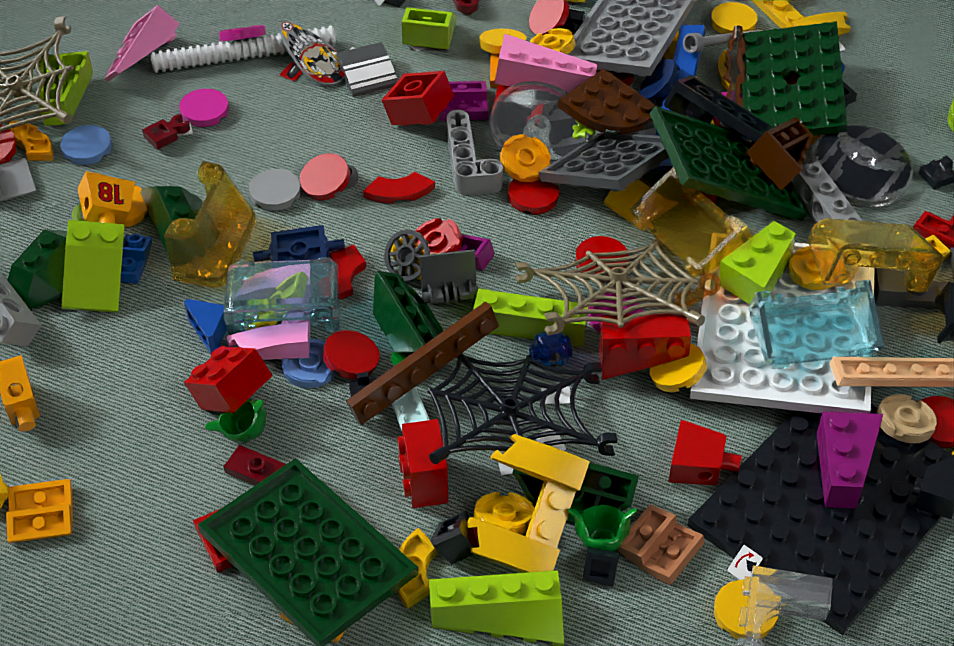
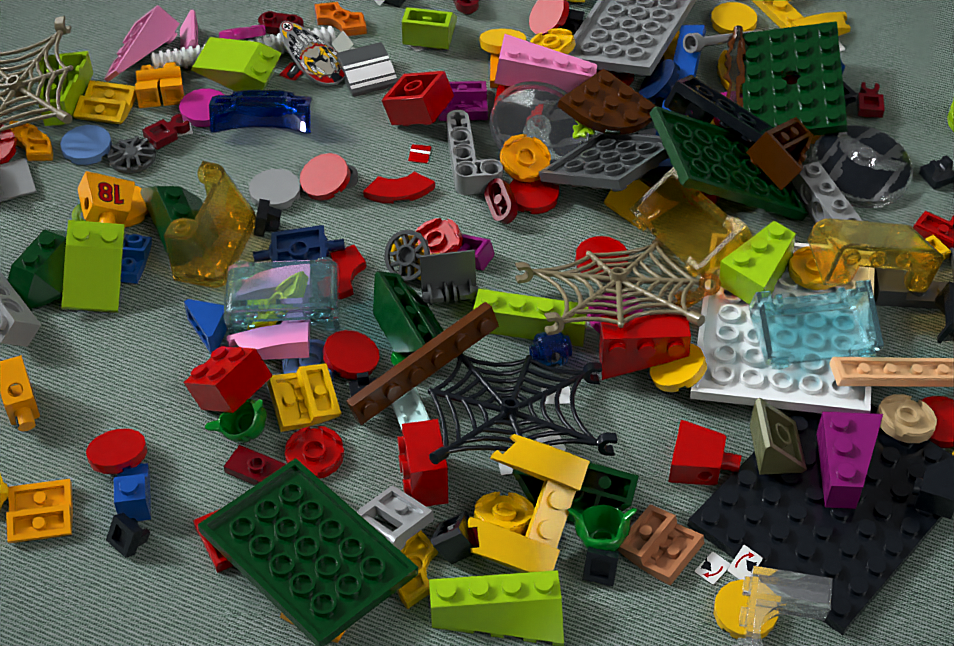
none -> yellow slope [73,80,137,125]
none -> red tile [86,429,148,474]
none -> black tile [106,513,150,558]
none -> dark grey wheel [108,136,156,173]
none -> blue arch [114,463,151,521]
none -> light orange hips [135,62,185,108]
none -> bright pink slope [180,10,198,50]
none -> lime slope [191,37,282,102]
none -> clear blue windscreen [209,90,312,134]
none -> black tile [254,199,282,237]
none -> dark red plate [258,11,304,35]
none -> yellow slope [267,363,341,432]
none -> red tile [285,426,345,479]
none -> orange tile [314,2,367,36]
none -> white sticker [332,31,353,52]
none -> light grey plate [356,485,435,551]
none -> red sticker [408,144,431,163]
none -> dark red plate [484,178,518,224]
none -> white sticker [695,552,731,584]
none -> olive slope [749,398,807,475]
none -> dark red plate [857,82,885,118]

